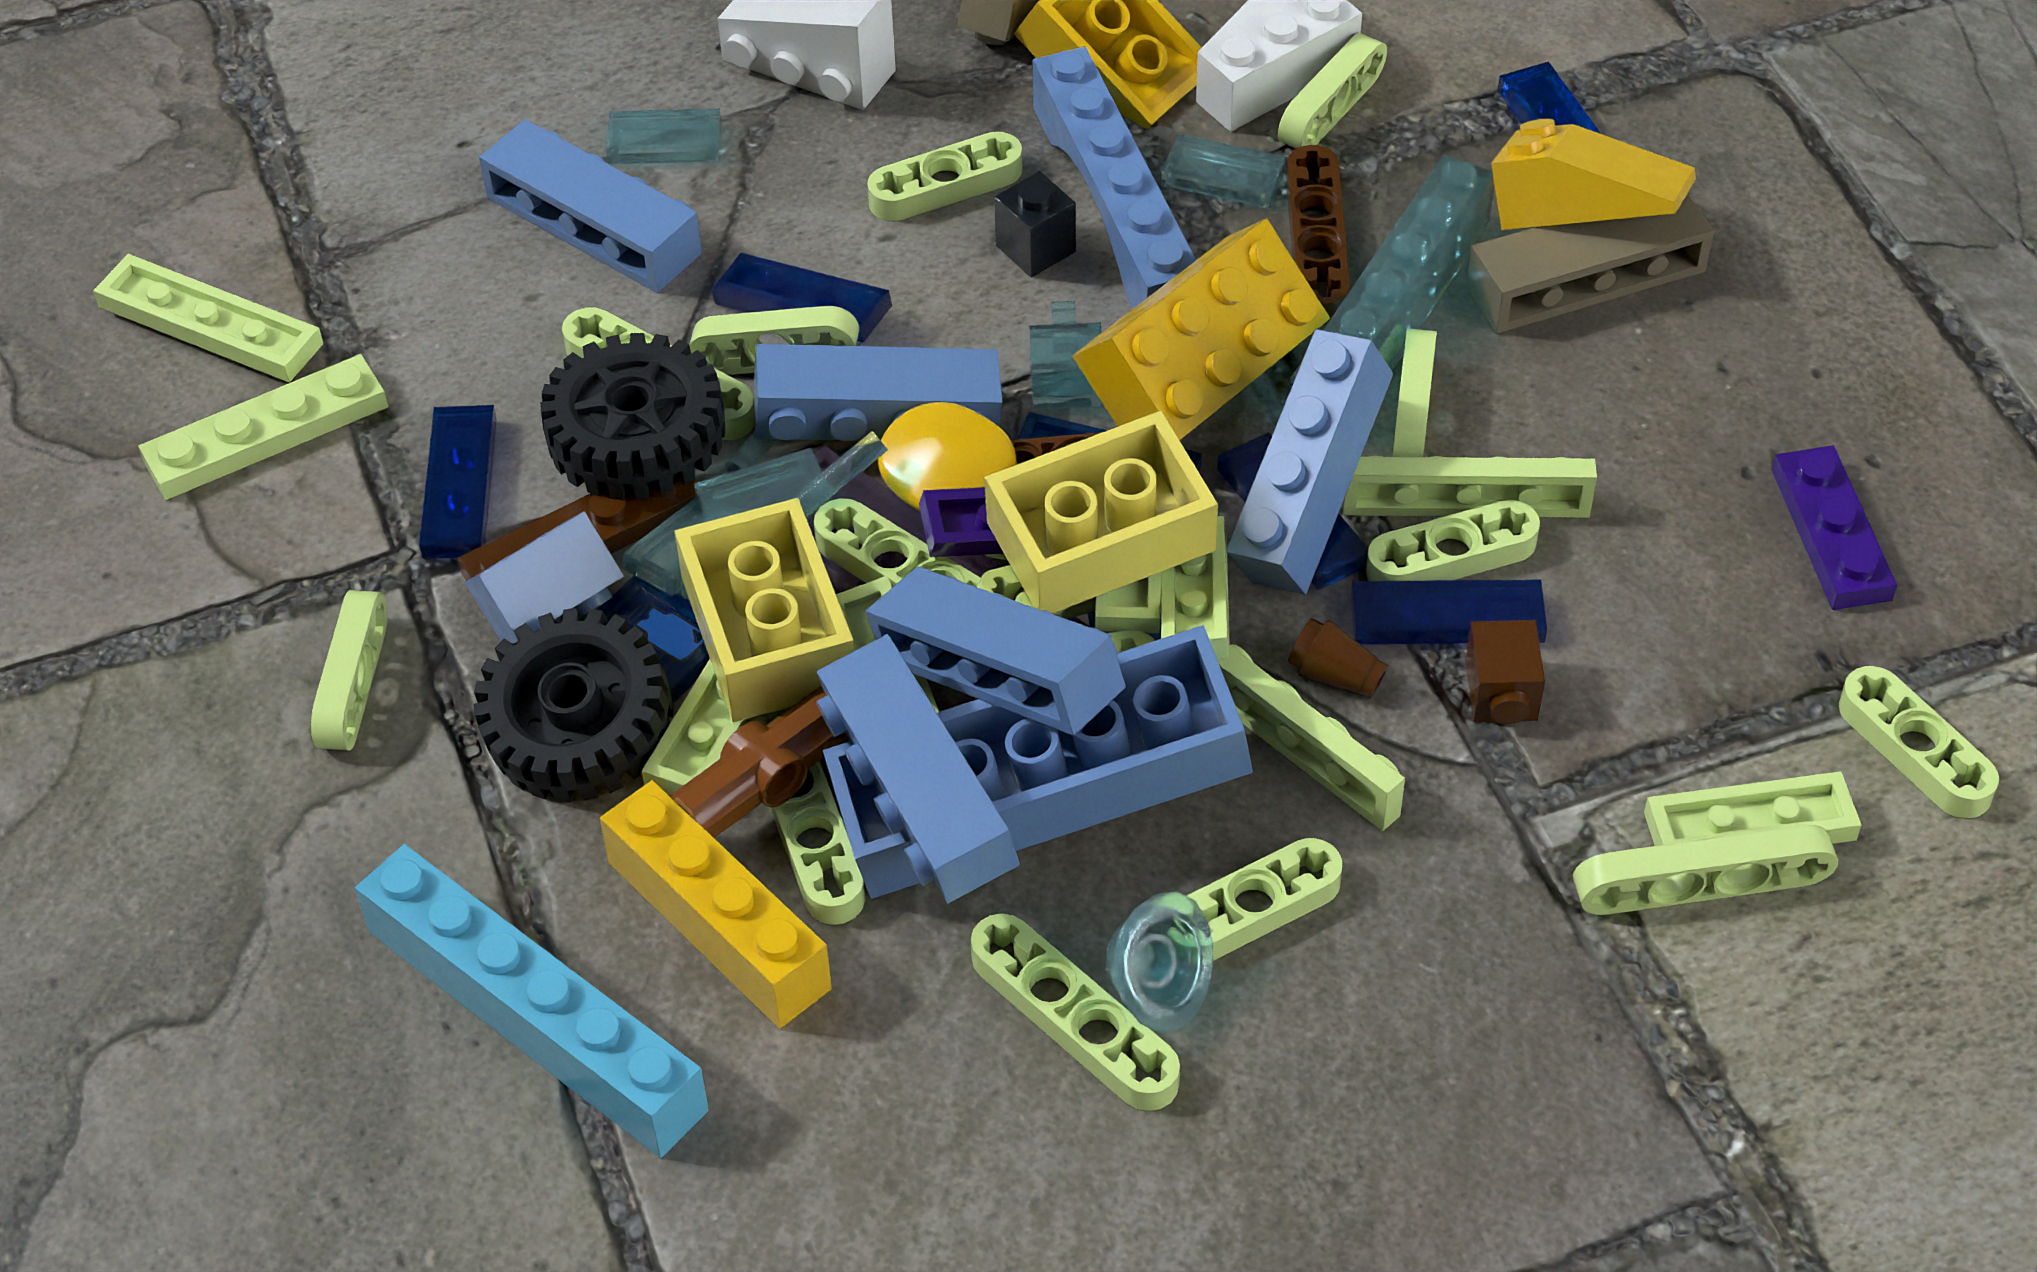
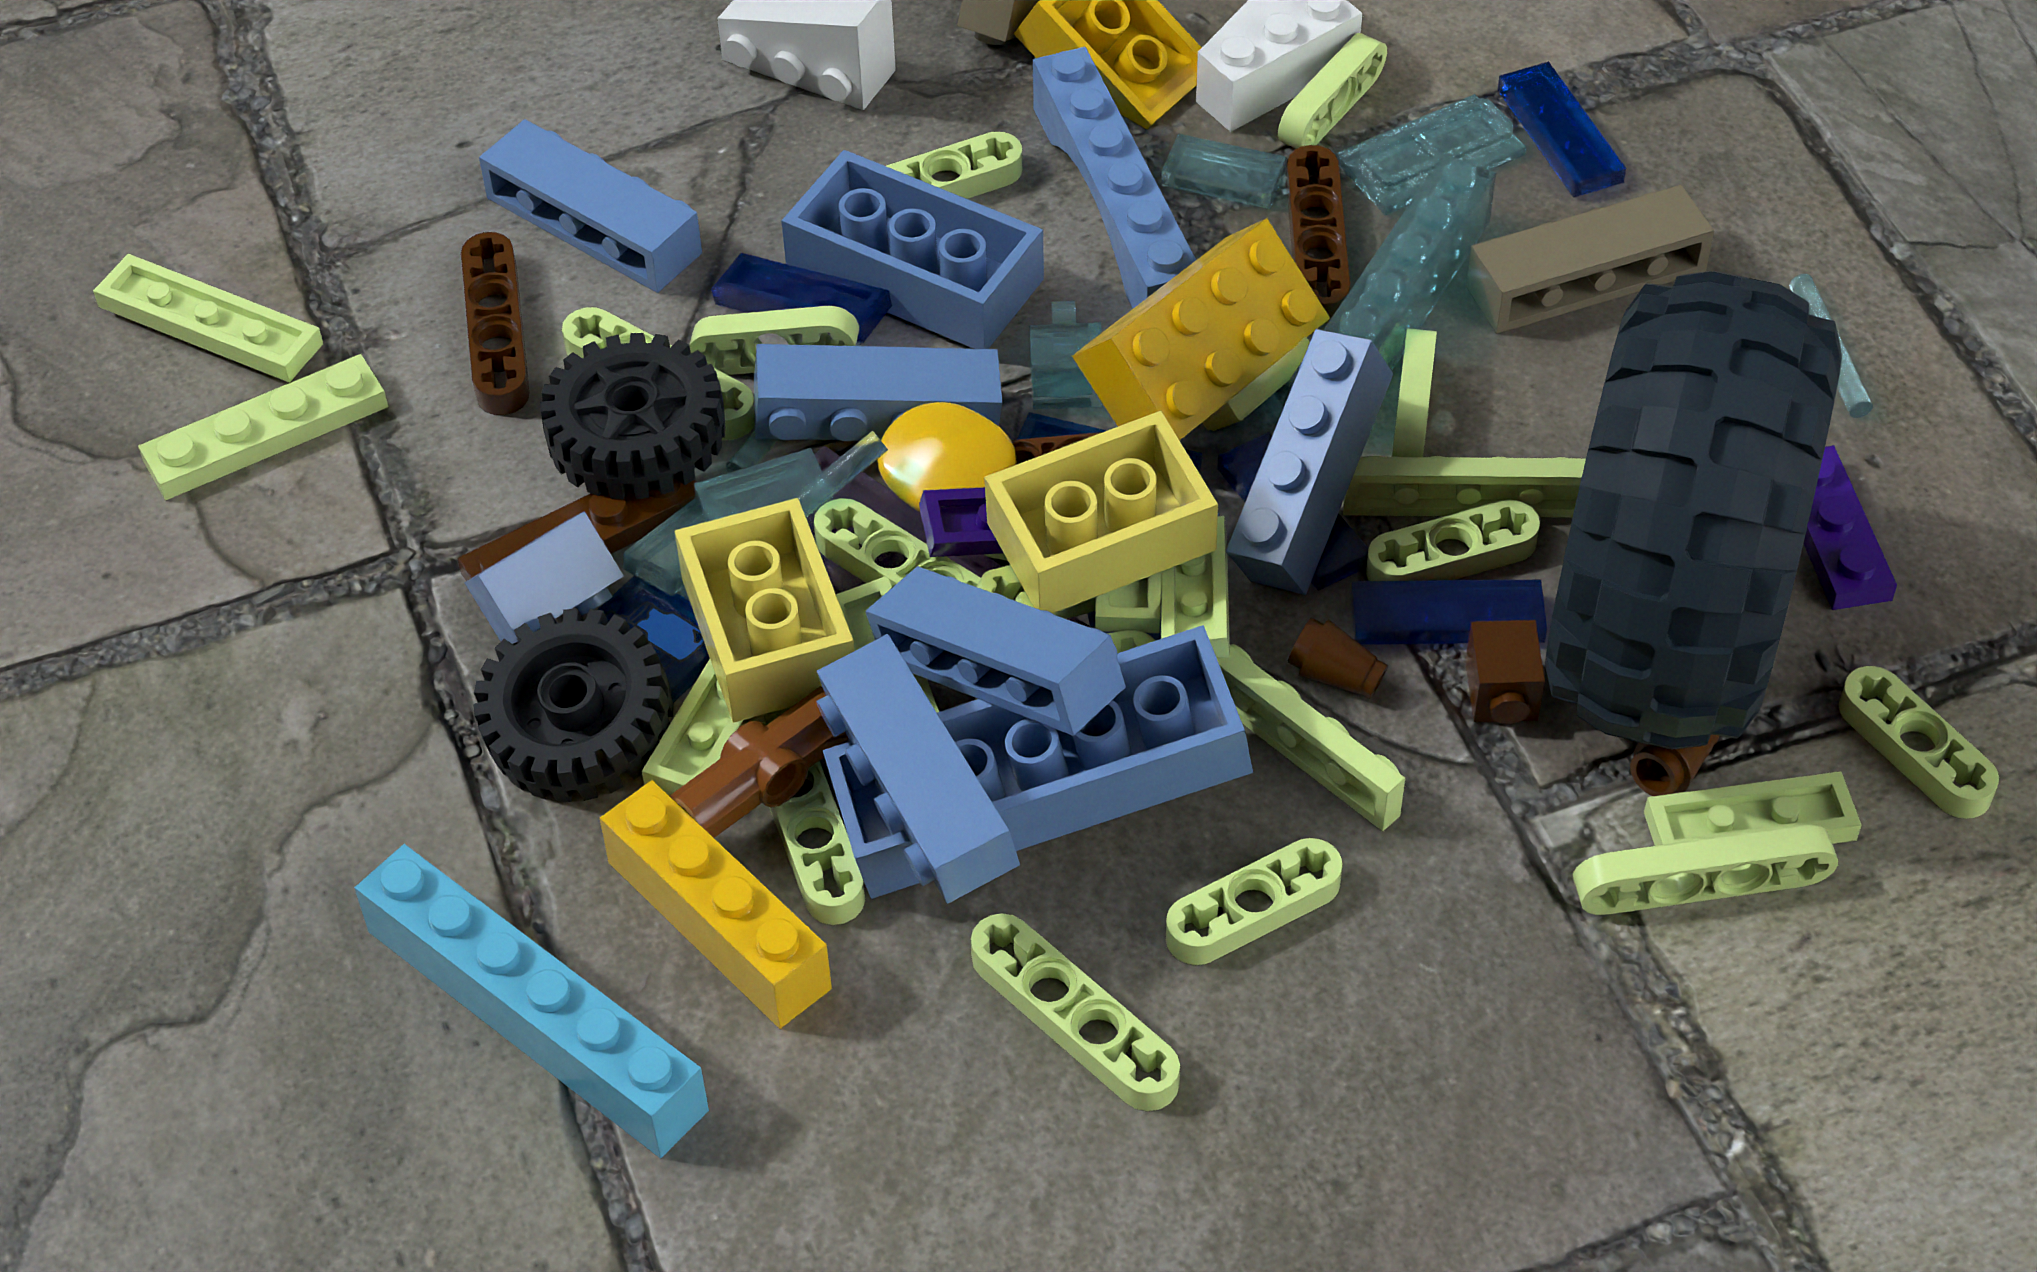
yellowish green beam [311,590,387,751] -> none
clear blue tile [419,405,497,559] -> none
clear light blue tile [606,108,722,164] -> none
black brick [994,171,1076,278] -> none
clear light blue hat [1106,892,1213,1033] -> none
yellow slope [1491,119,1696,230] -> none
none -> reddish brown beam [461,232,530,415]
none -> medium blue brick [781,150,1044,349]
none -> light yellow tile [1202,336,1310,431]
none -> clear light blue piece [1336,94,1526,216]
none -> black wheel [1545,271,1842,750]
none -> reddish brown cone [1630,735,1719,796]
none -> clear light blue bar [1790,274,1873,418]

